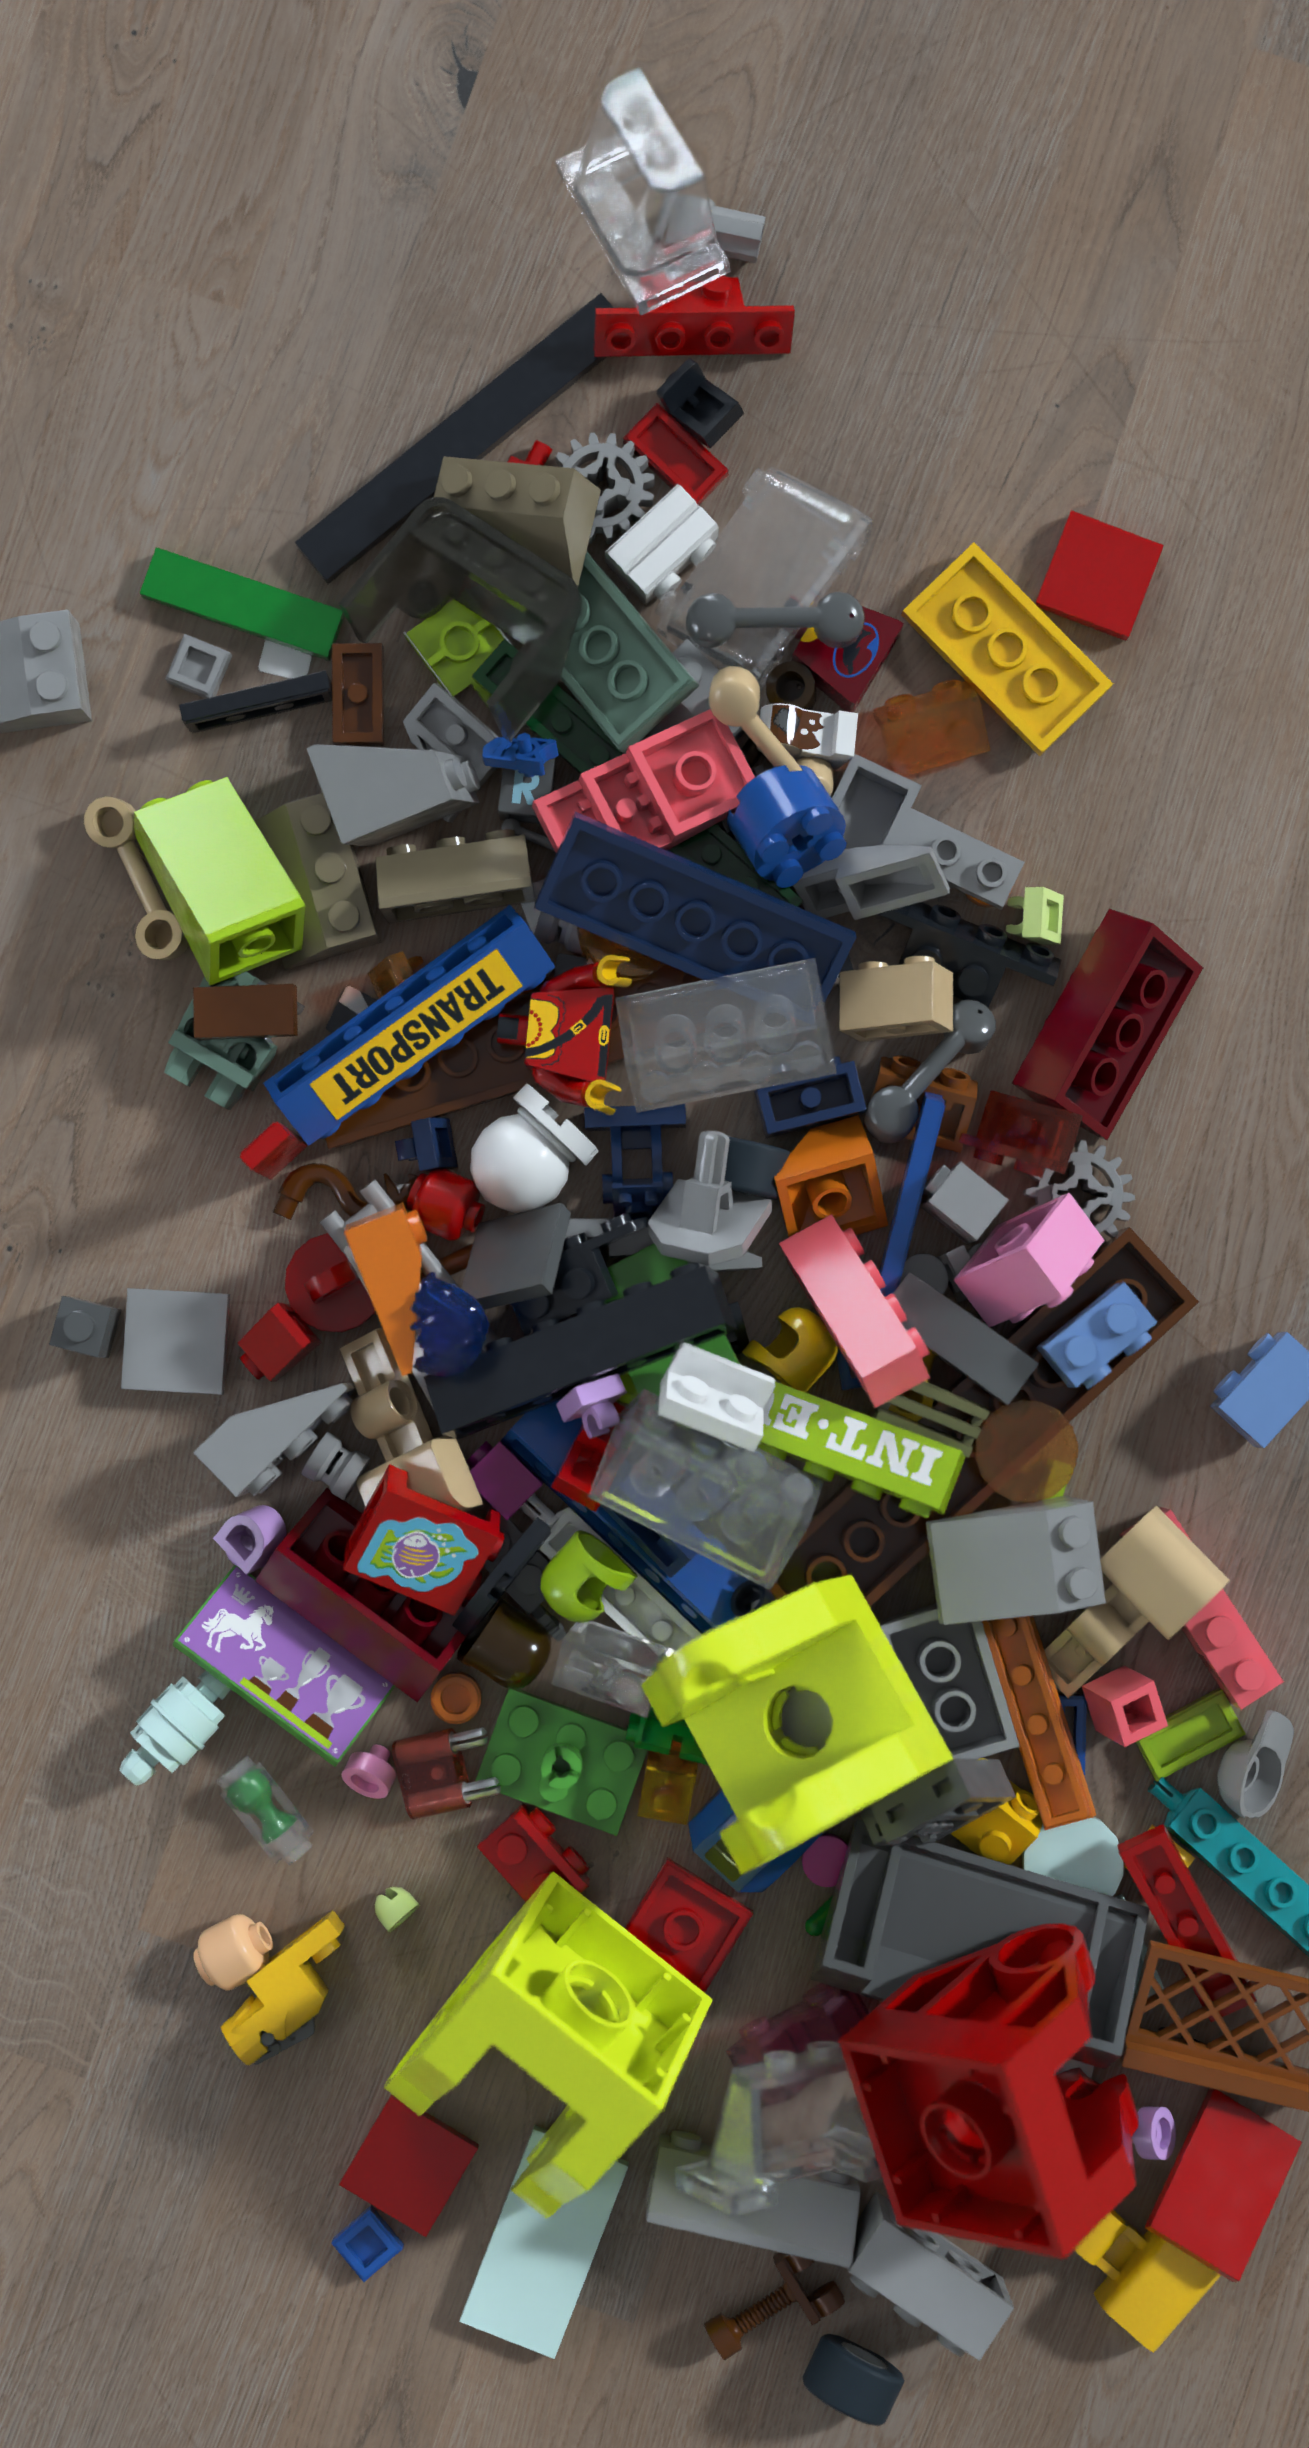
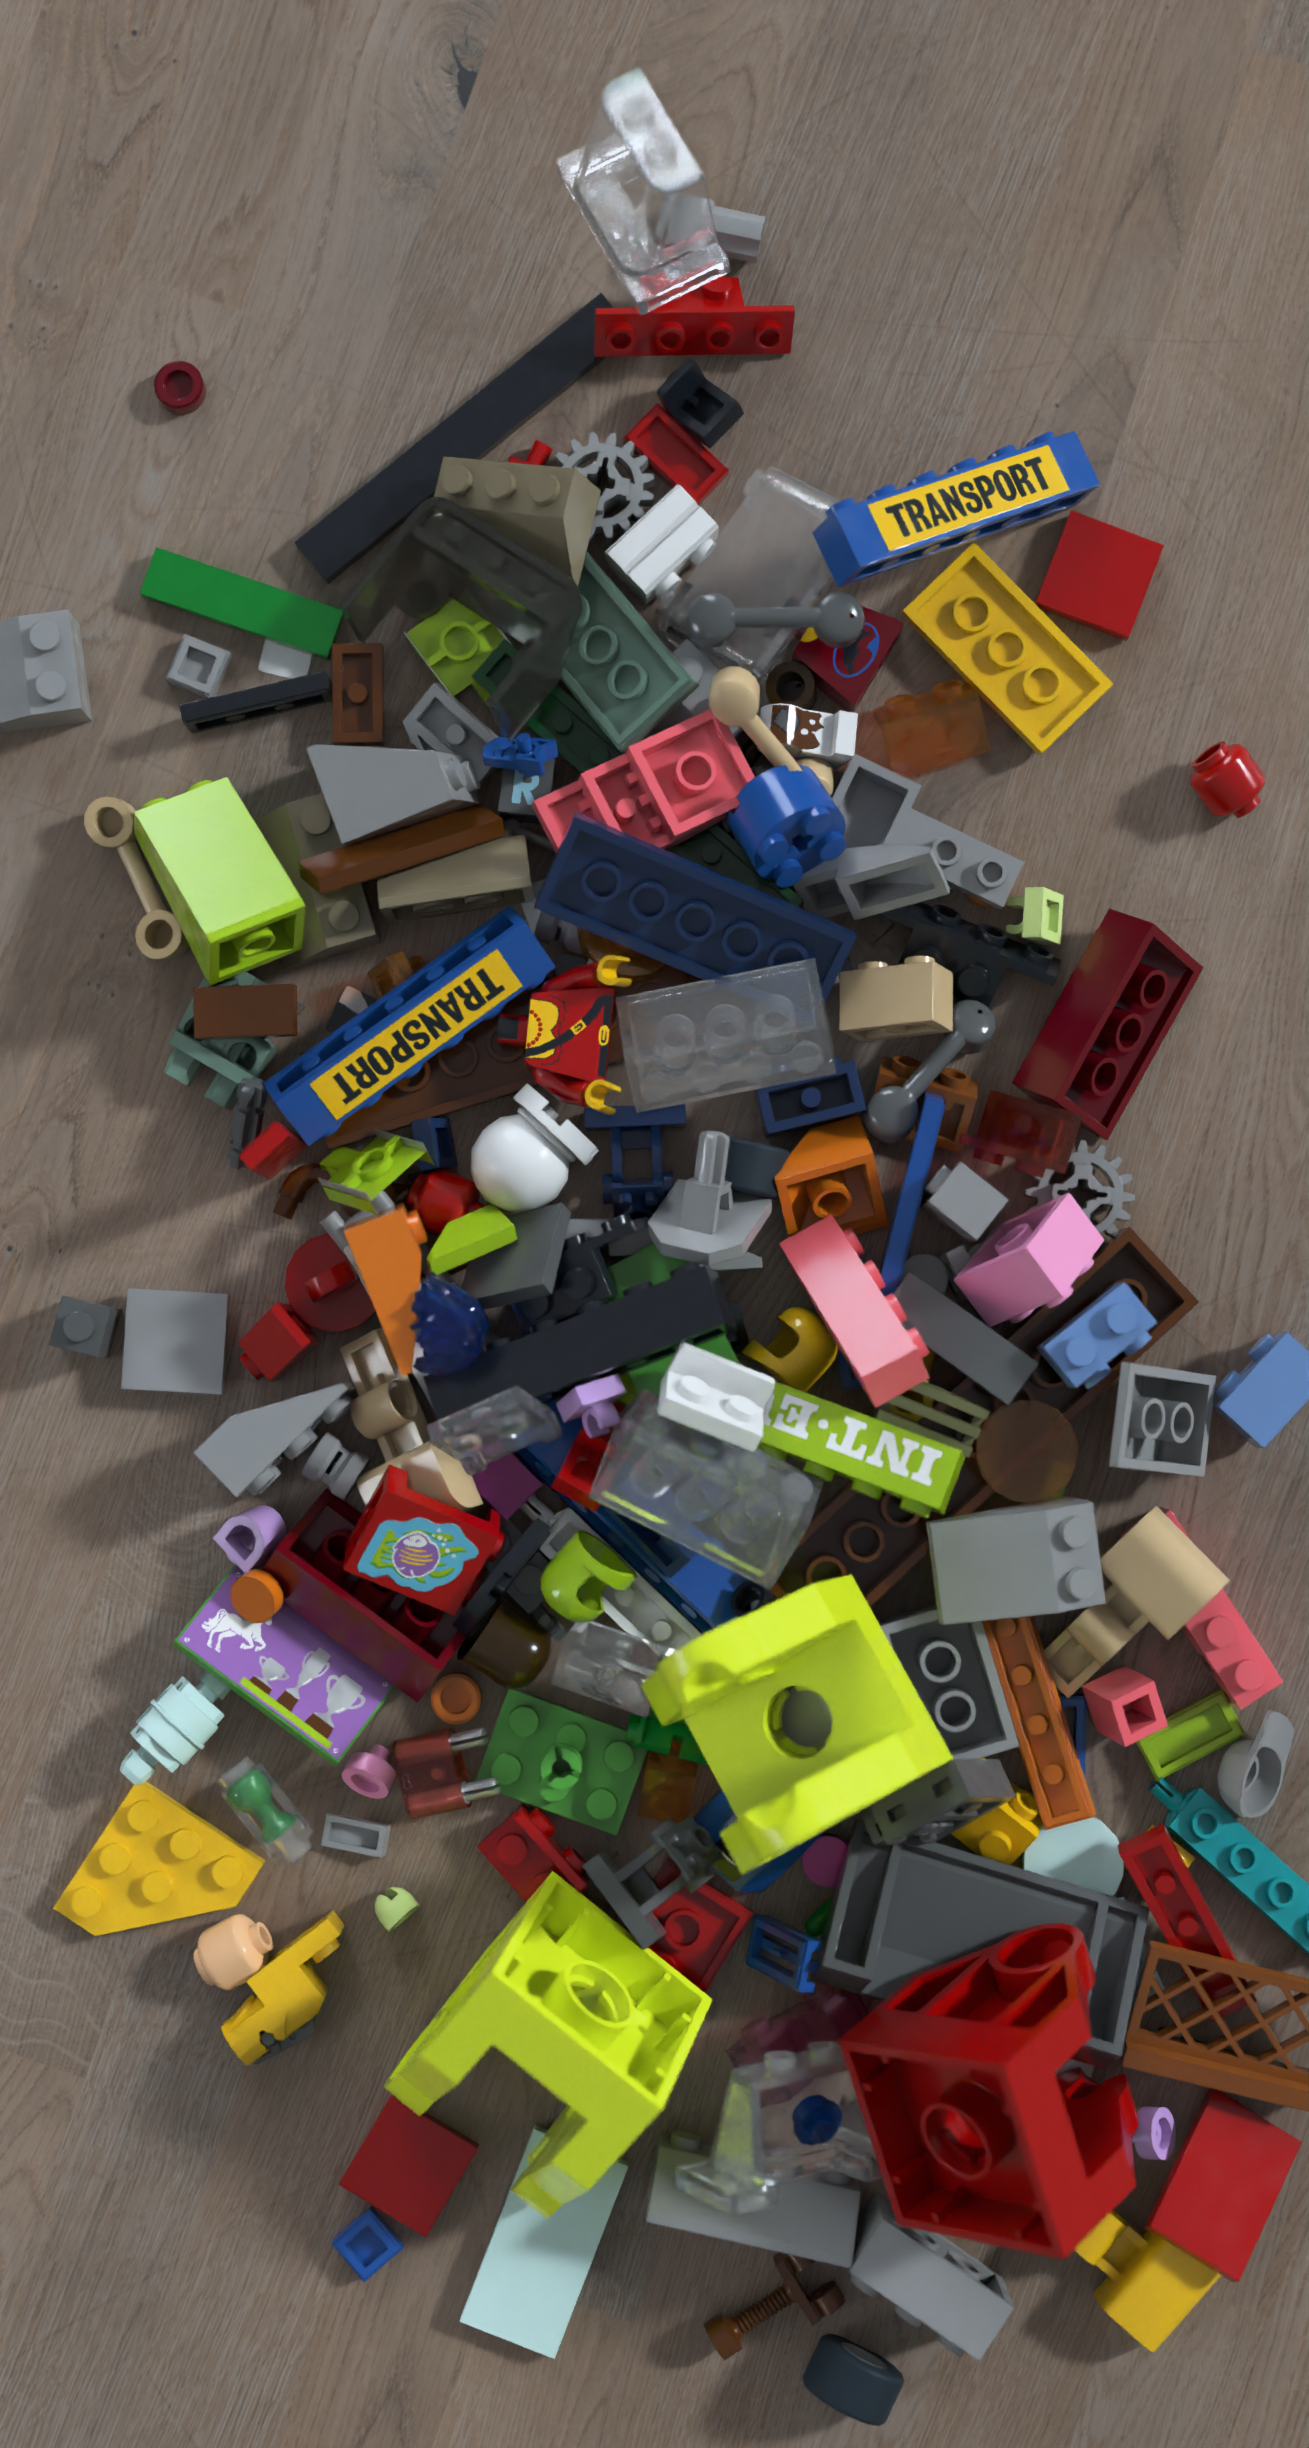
none -> yellow plate [53,1781,266,1936]
none -> dark red tile [154,361,206,415]
none -> dark grey axle [227,1078,268,1169]
none -> orange tile [230,1569,284,1623]
none -> reddish brown tile [298,803,505,895]
none -> lime piece [318,1129,434,1215]
none -> light grey piece [321,1813,392,1858]
none -> lime tile [426,1204,517,1276]
none -> clear plate [427,1386,563,1476]
none -> dark grey tile [582,1816,722,1950]
none -> blue tile [745,1914,823,1993]
none -> clear blue plate [792,2094,843,2145]
none -> brick [812,431,1101,588]
none -> light grey slope [1109,1362,1216,1477]
none -> red head [1190,741,1266,818]

